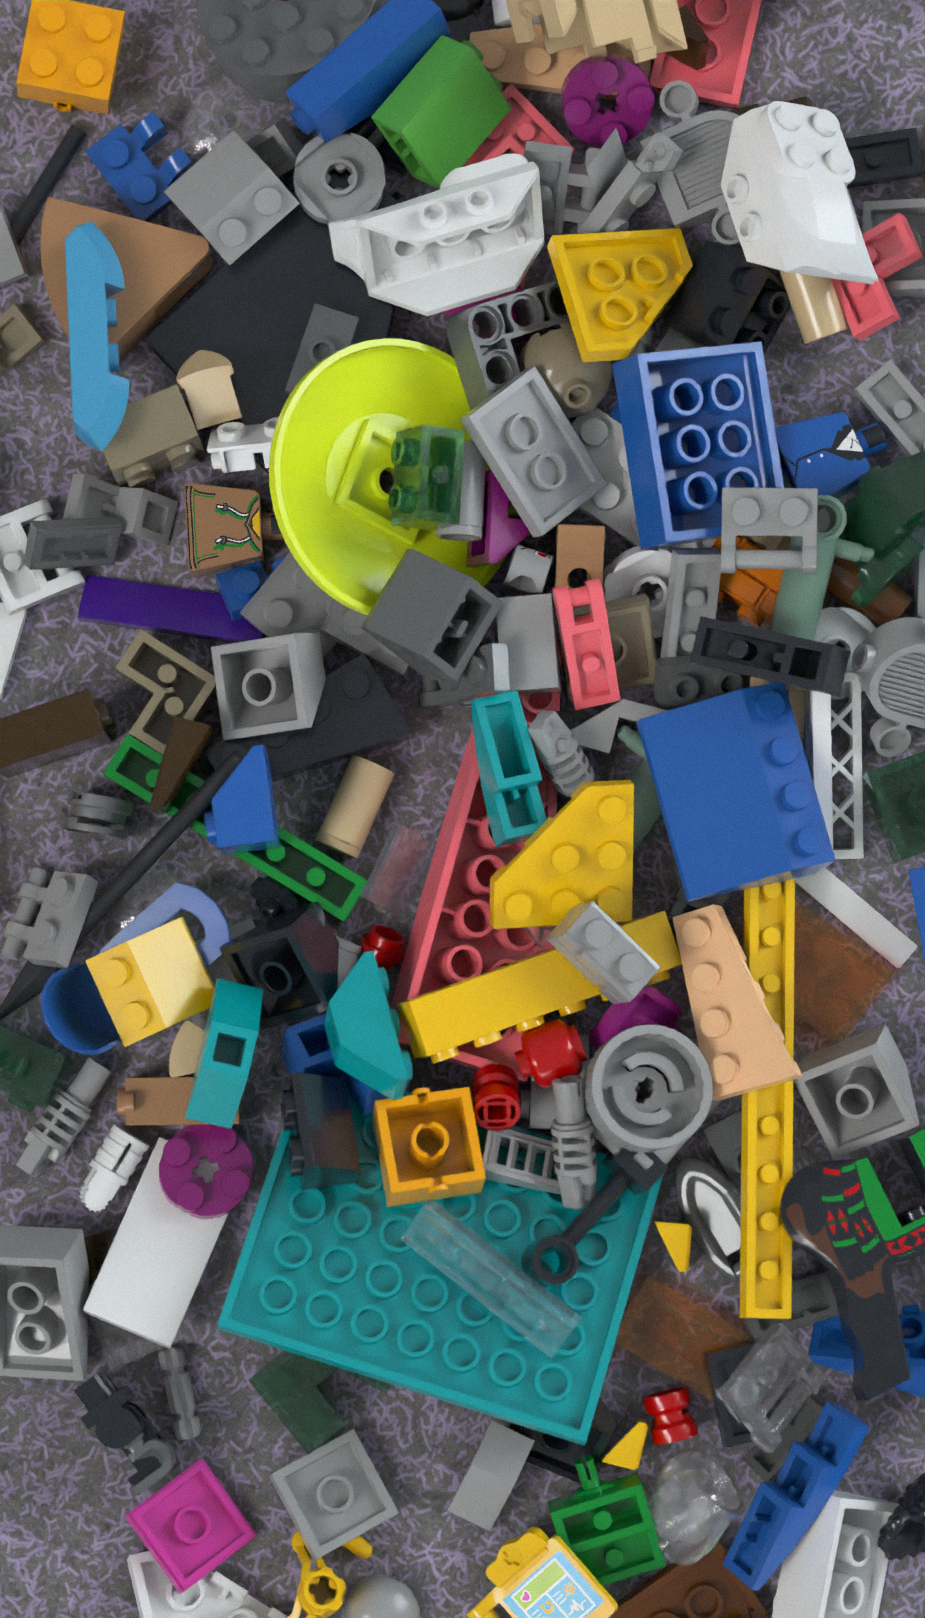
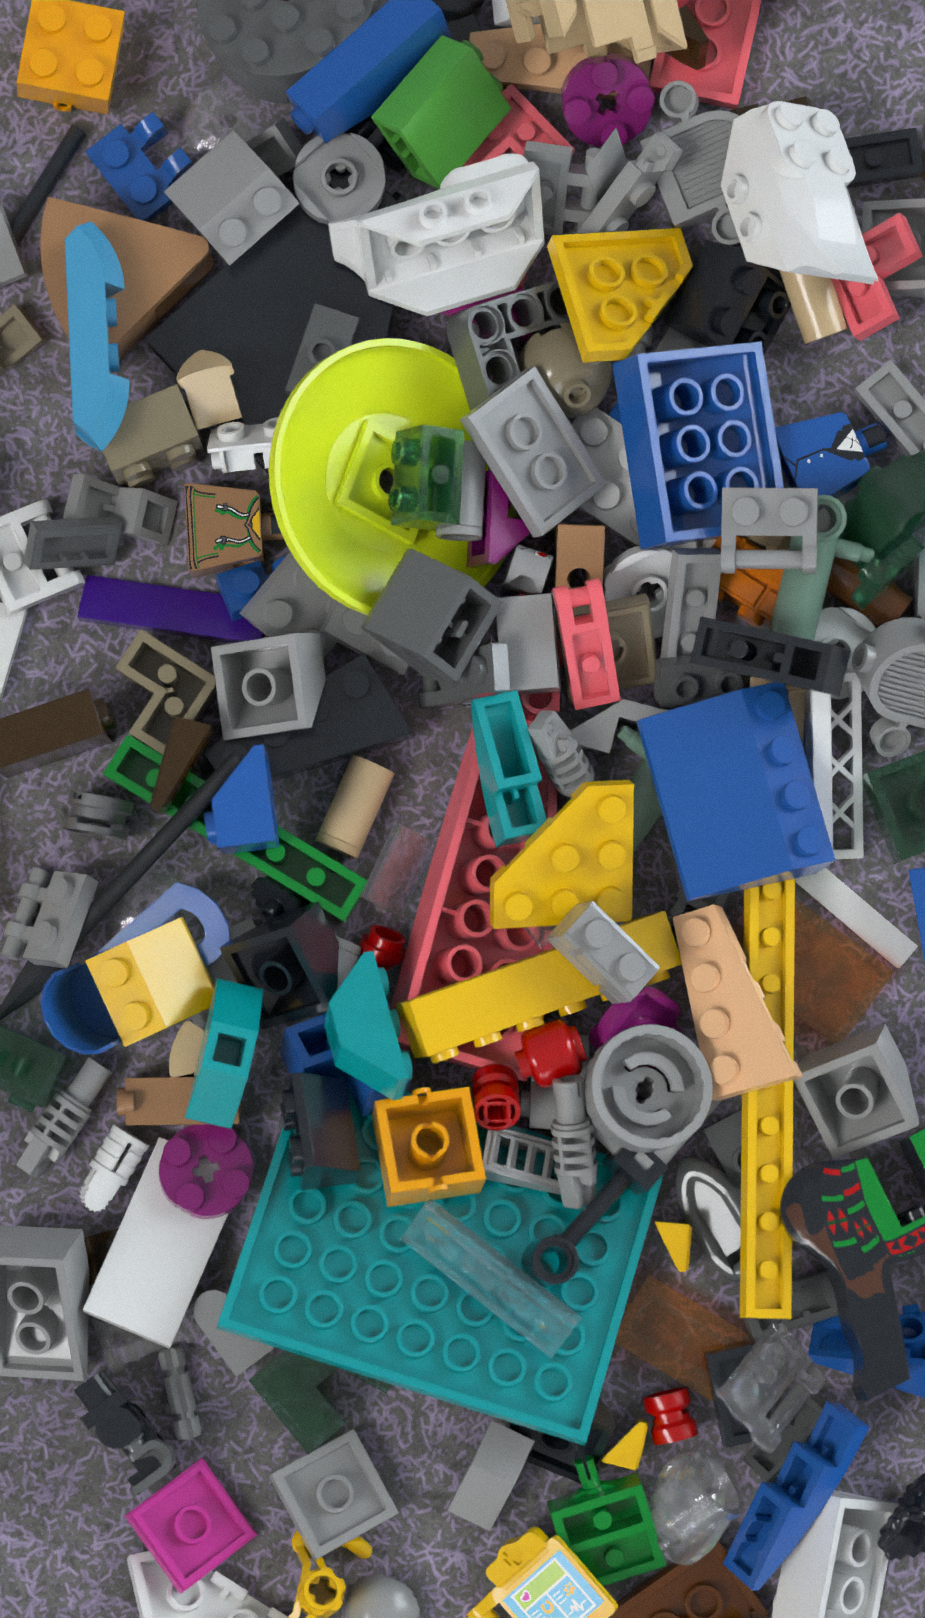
none -> light grey leg [193,1288,275,1377]

